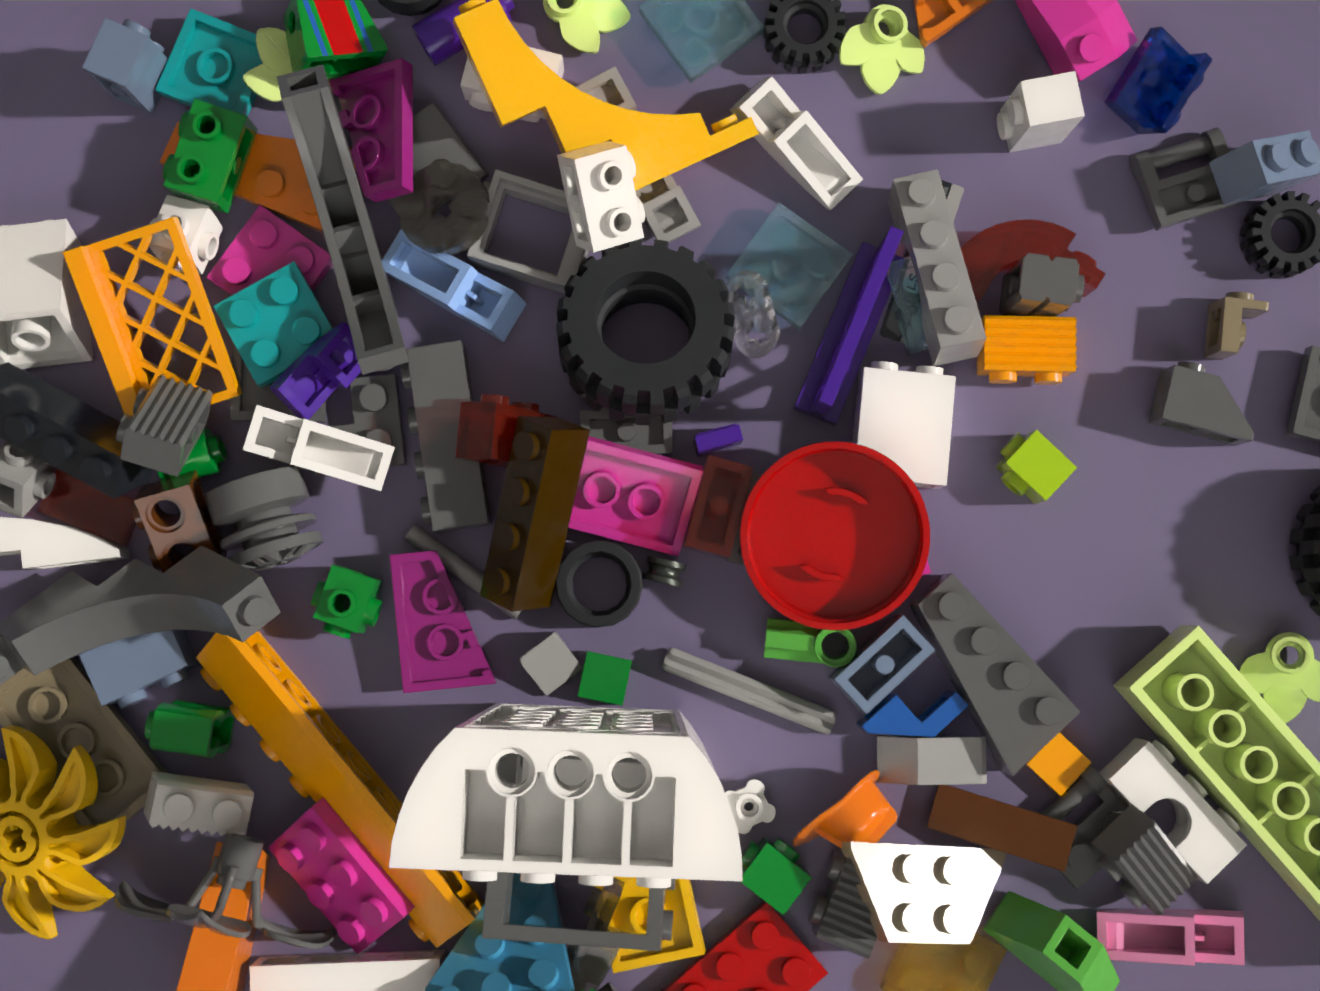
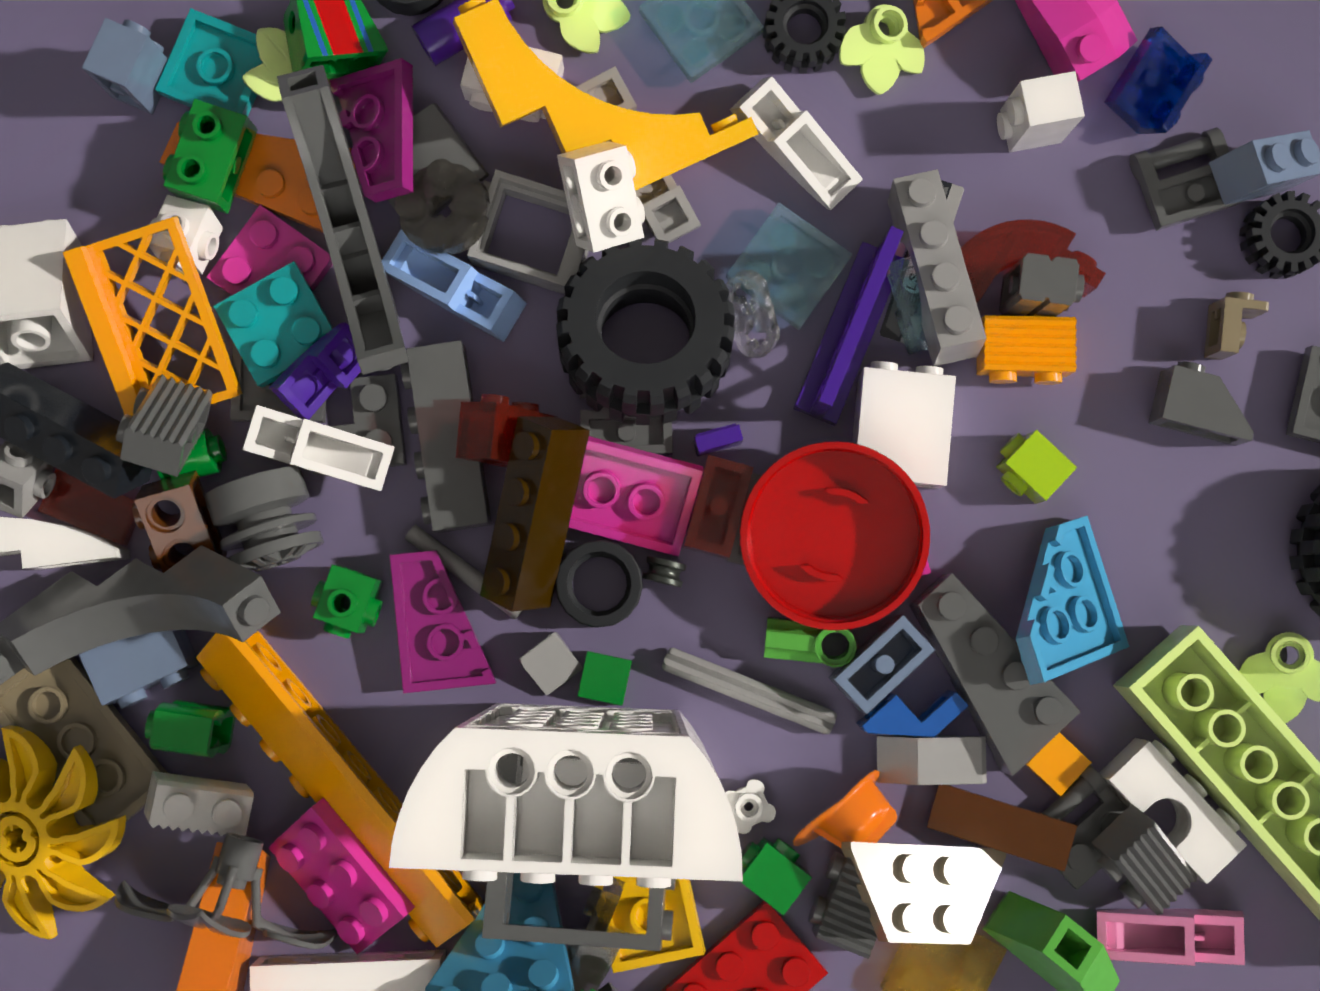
none -> dark azure plate [1016,516,1130,685]

